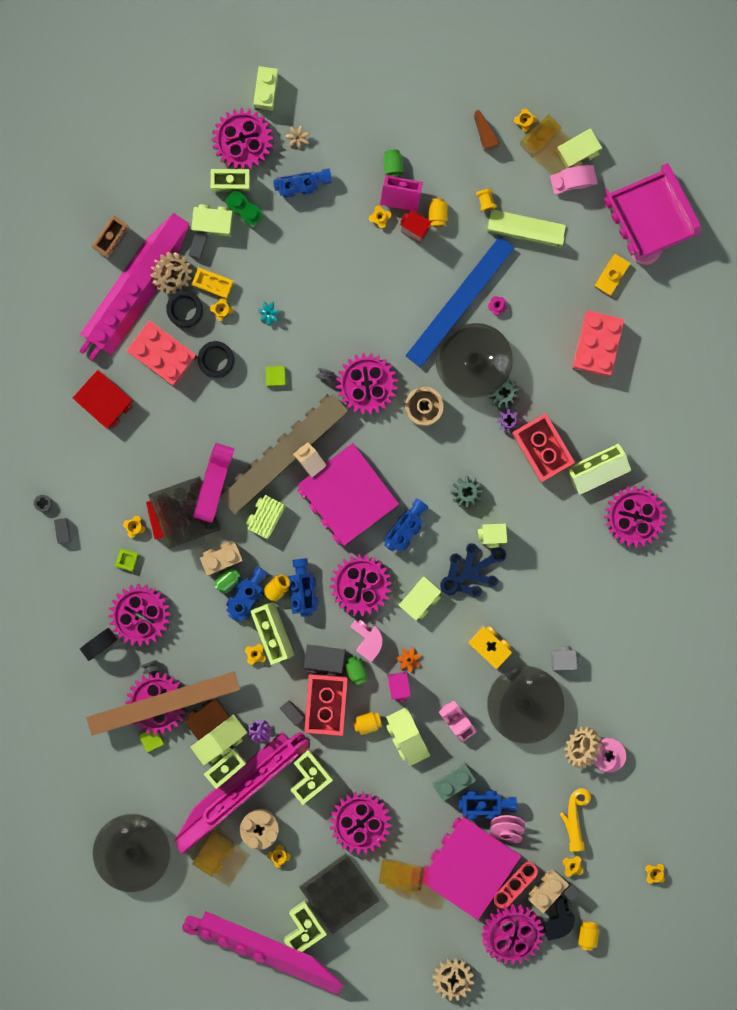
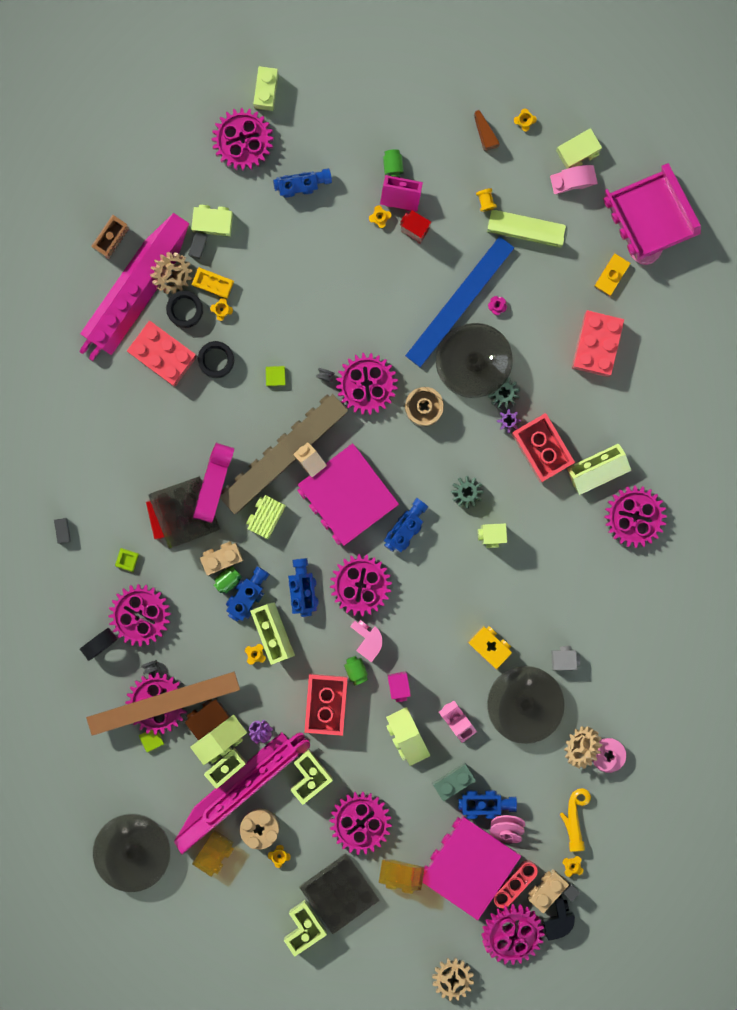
dark grey bush [34,495,52,512] -> none
red brick [72,369,134,430] -> none
yellow plate [123,516,146,538] -> none
dark pink hinge [182,911,343,995] -> none
yellowish green brick [211,169,250,192] -> none
green brick [225,190,264,229] -> none
teal plant [258,302,279,326] -> none
yellow brick [264,574,290,601] -> none
dark grey piece [279,700,305,726] -> none
tan plant [285,126,310,149] -> none
dark grey brick [304,644,345,676] -> none
yellow brick [353,712,382,735] -> none
orange plant [396,647,421,672] -> none
yellowish green brick [399,576,441,620] -> none
yellow brick [428,198,448,227] -> none
dark blue plant [440,543,506,597] -> none
clear yellow brick [520,114,562,158] -> none
yellow brick [578,921,600,951] -> none
yellow plate [645,864,665,884] -> none

